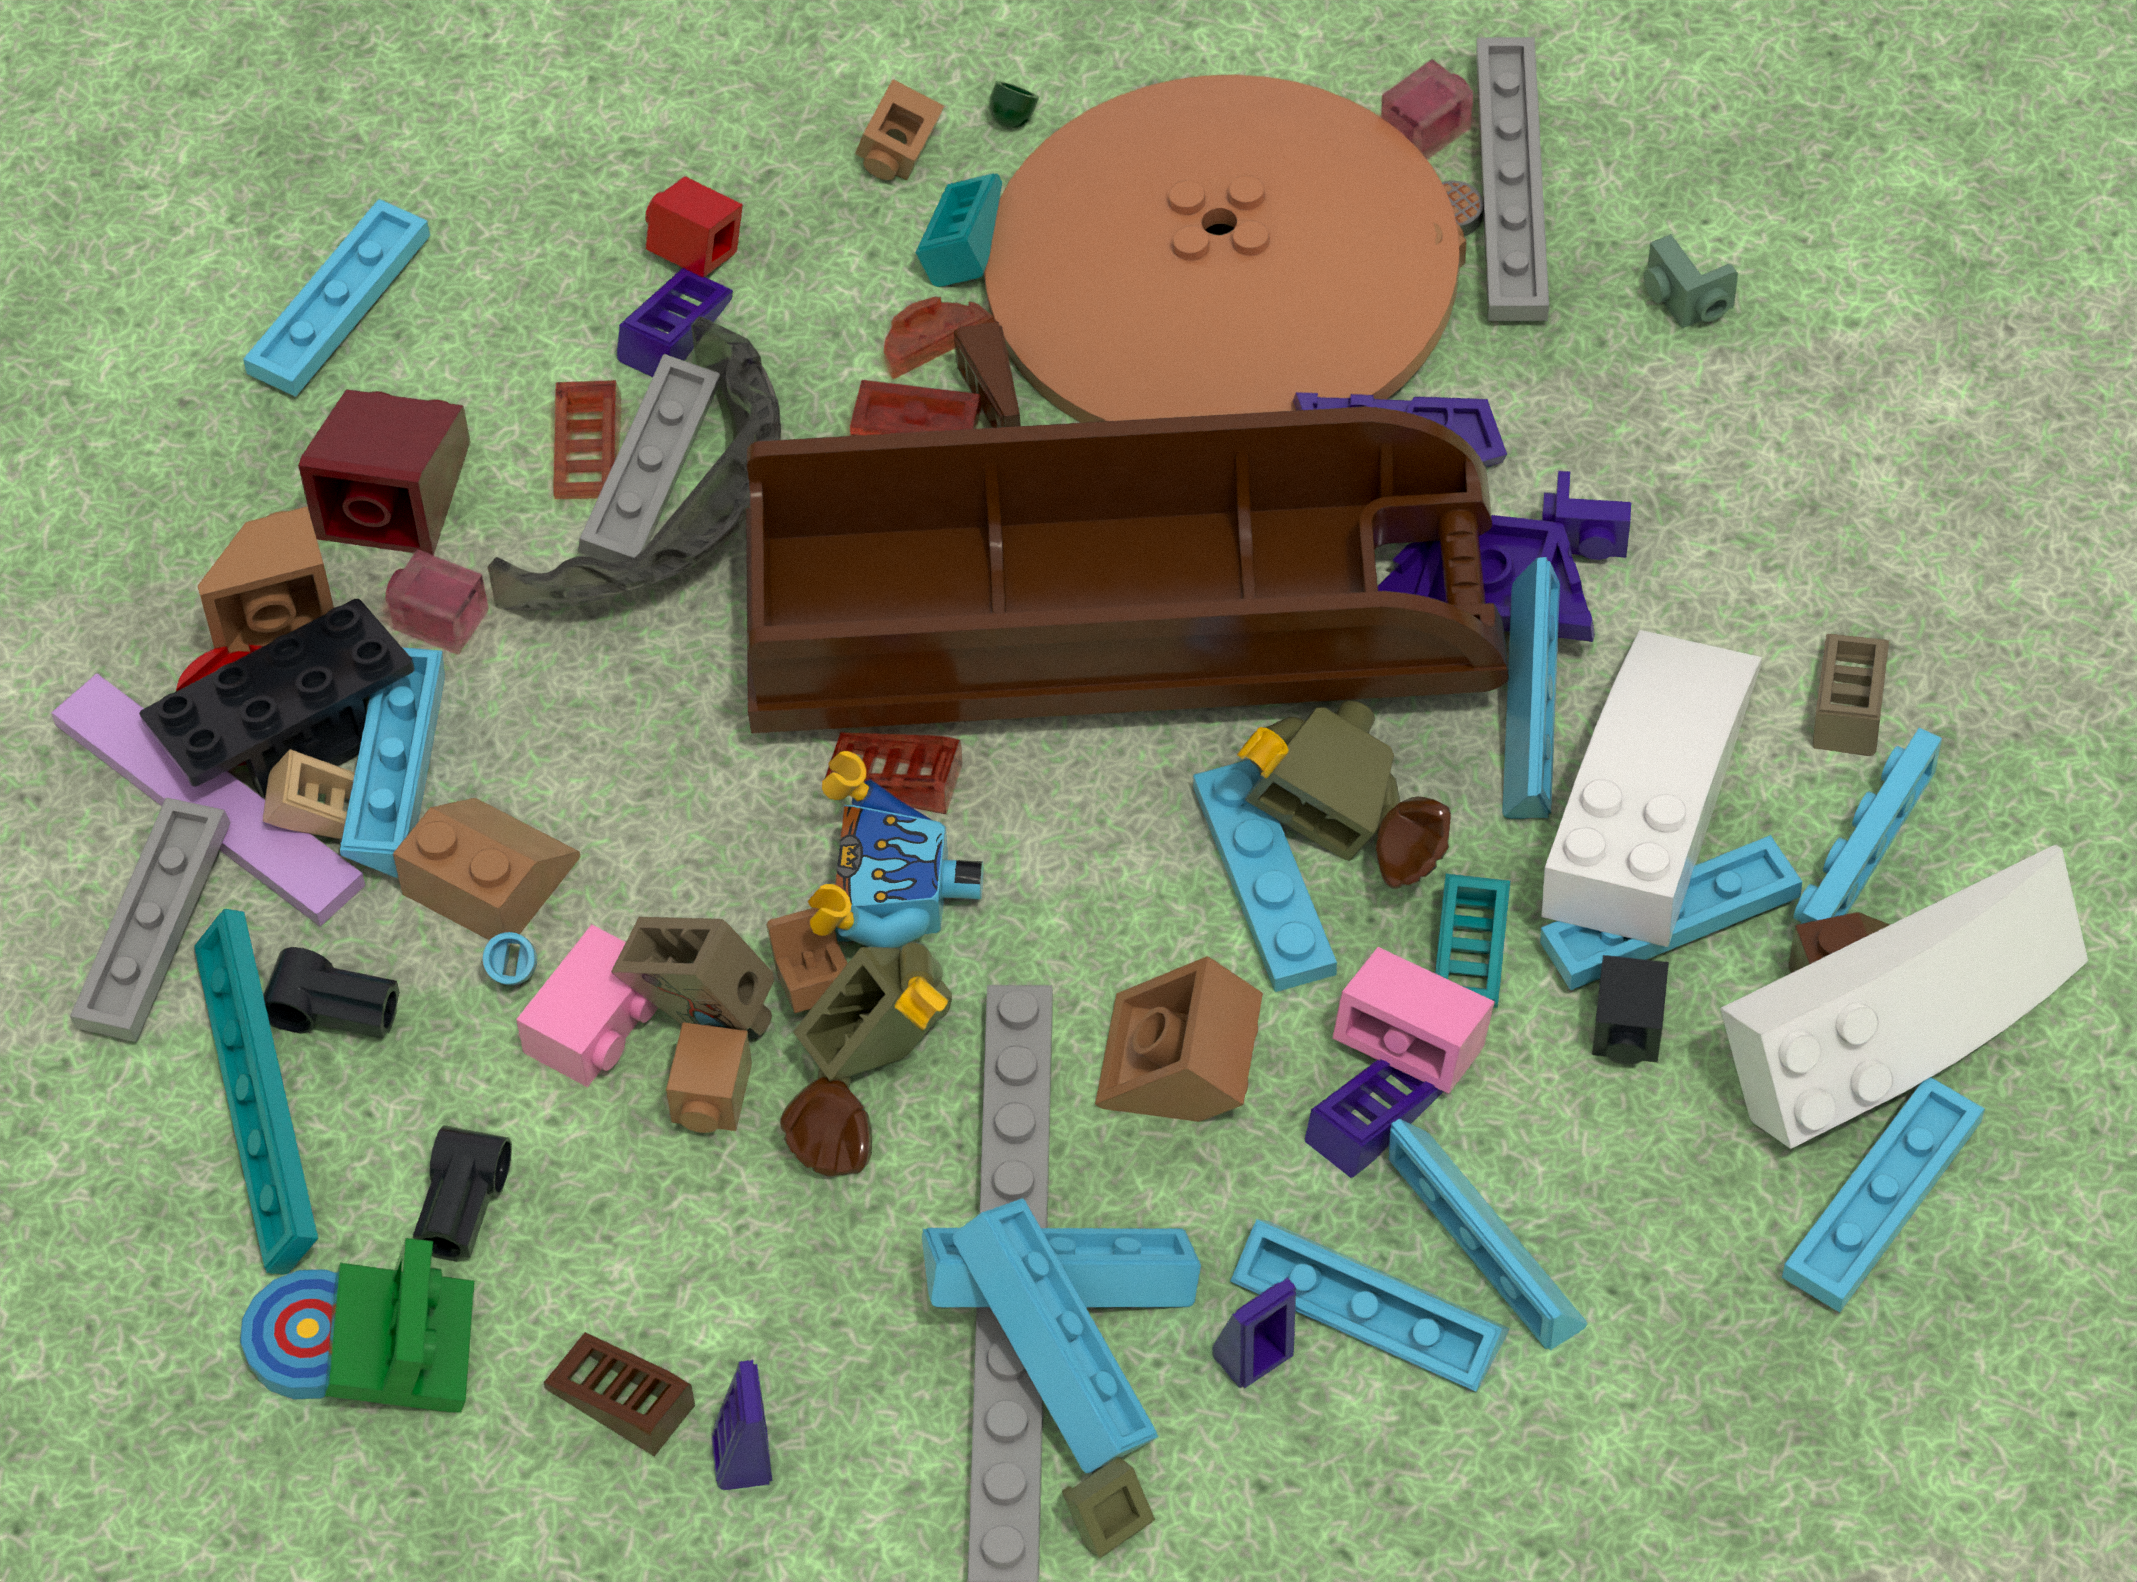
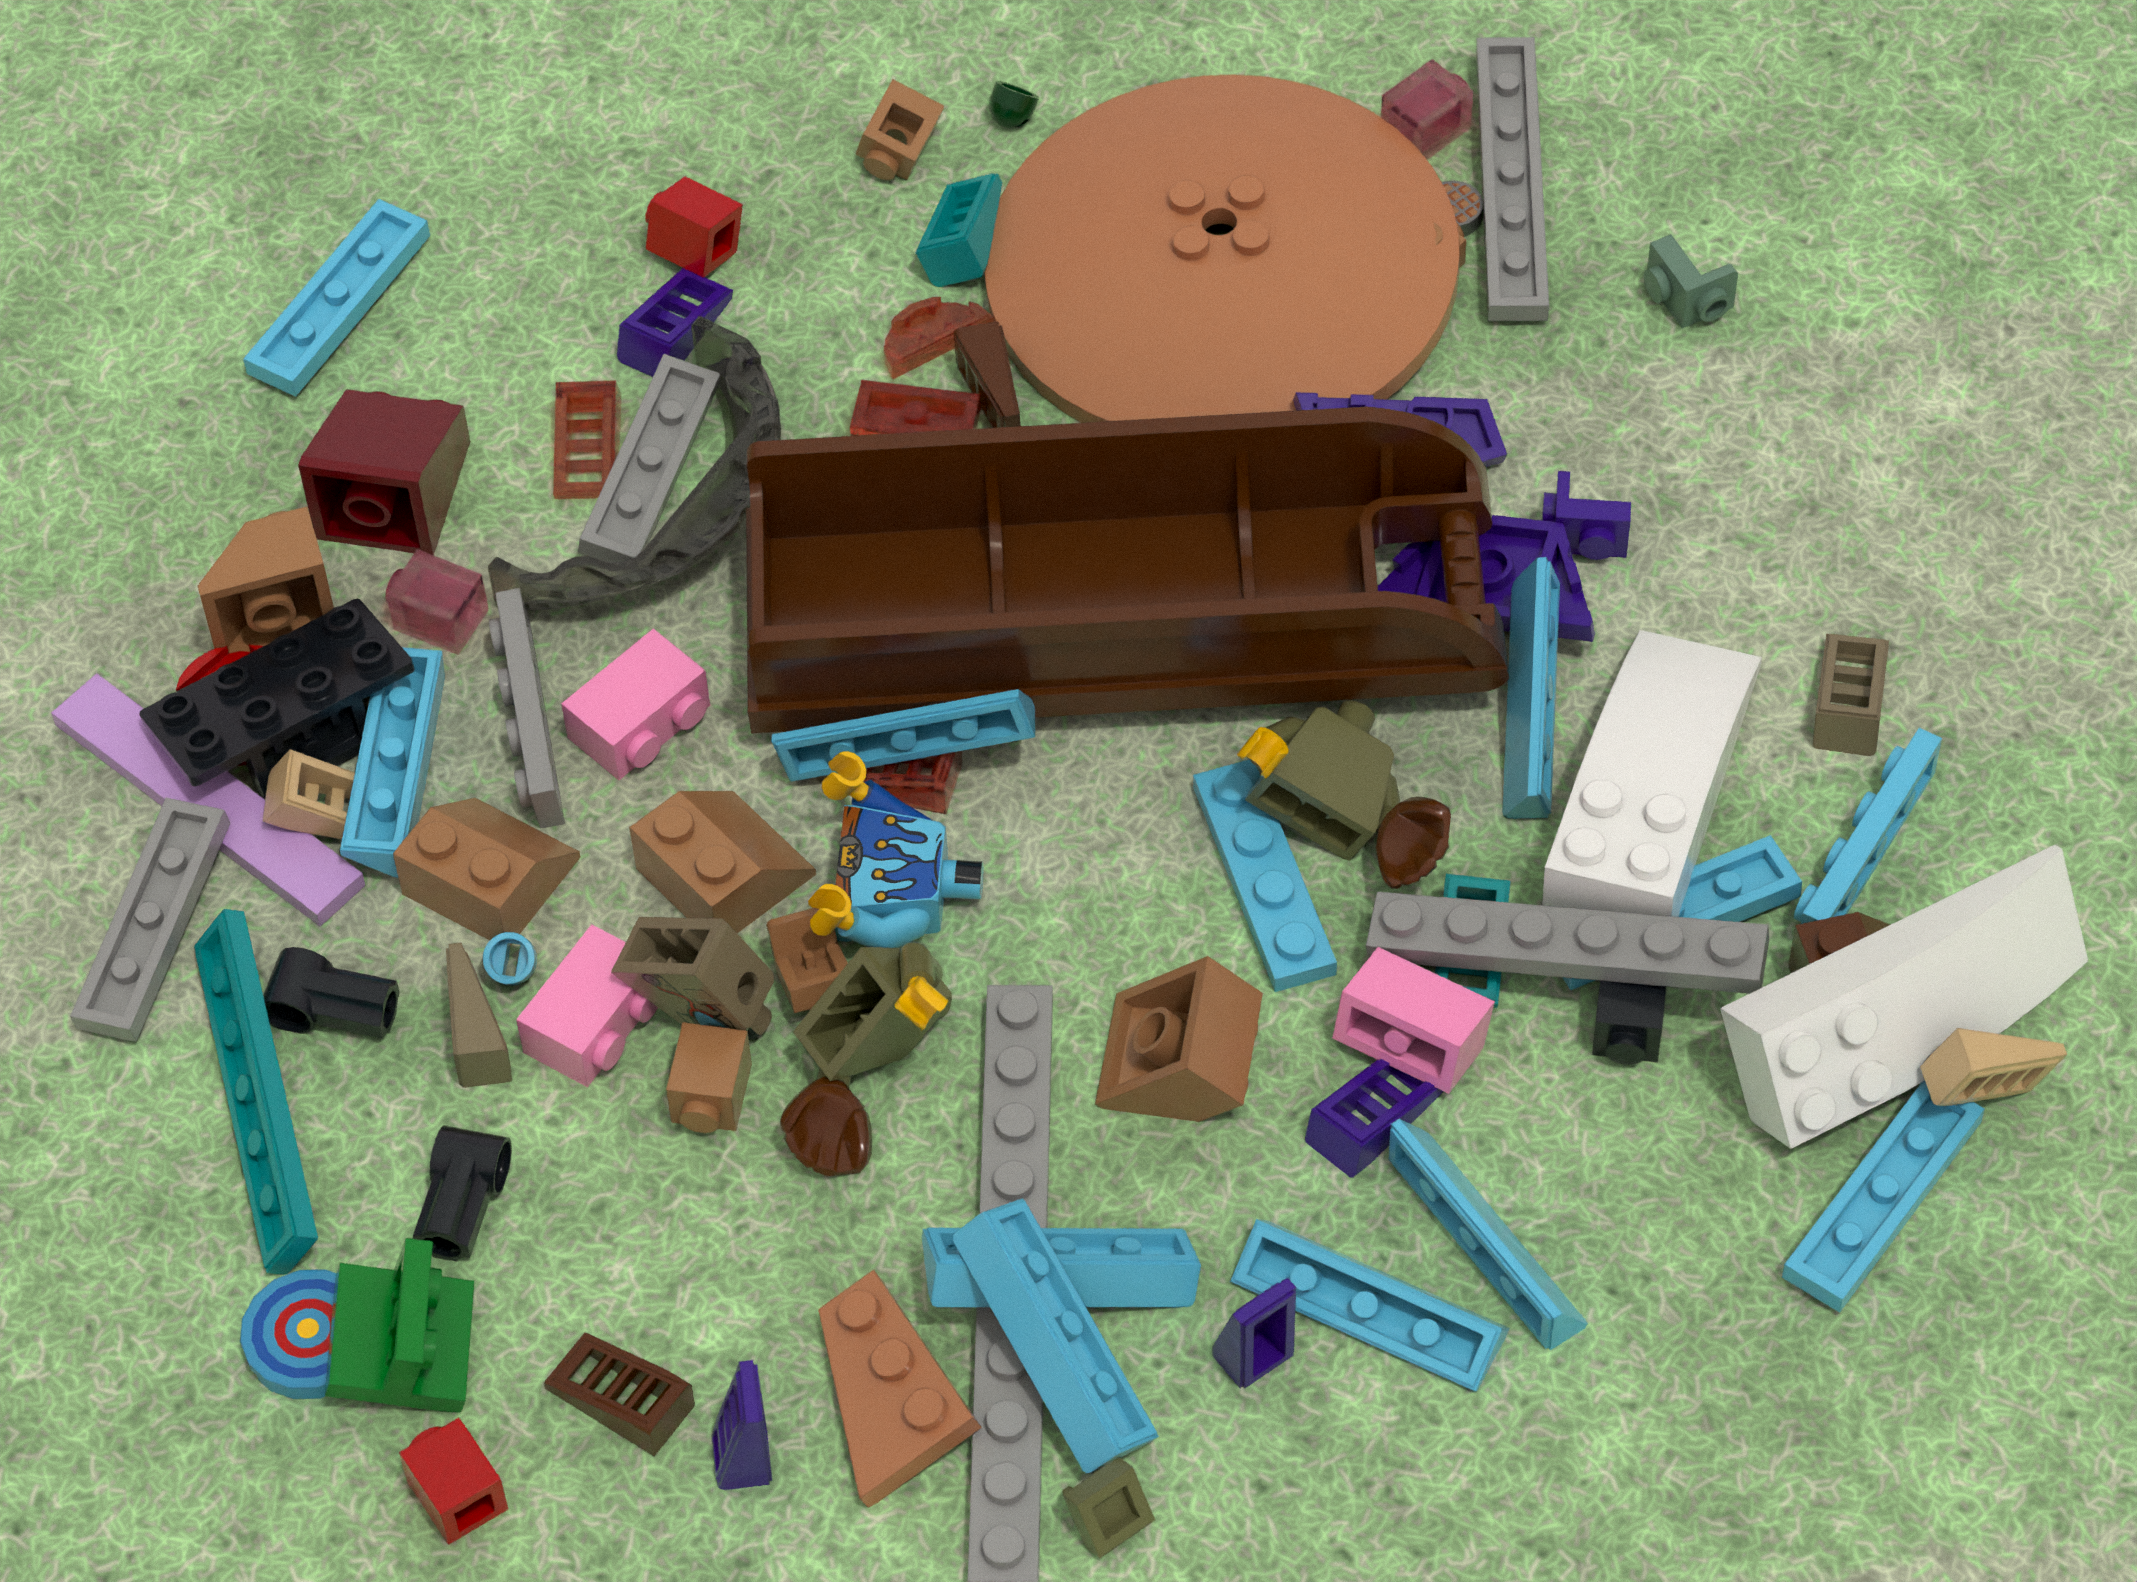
none -> red brick [399,1418,508,1545]
none -> dark tan slope [446,942,512,1088]
none -> light grey plate [489,588,565,828]
none -> bright pink brick [561,628,710,780]
none -> medium nougat slope [629,791,816,933]
none -> medium azure slope [771,689,1035,782]
none -> nougat wing [818,1270,982,1508]
none -> light grey plate [1366,892,1769,994]
none -> tan slope [1920,1028,2067,1106]

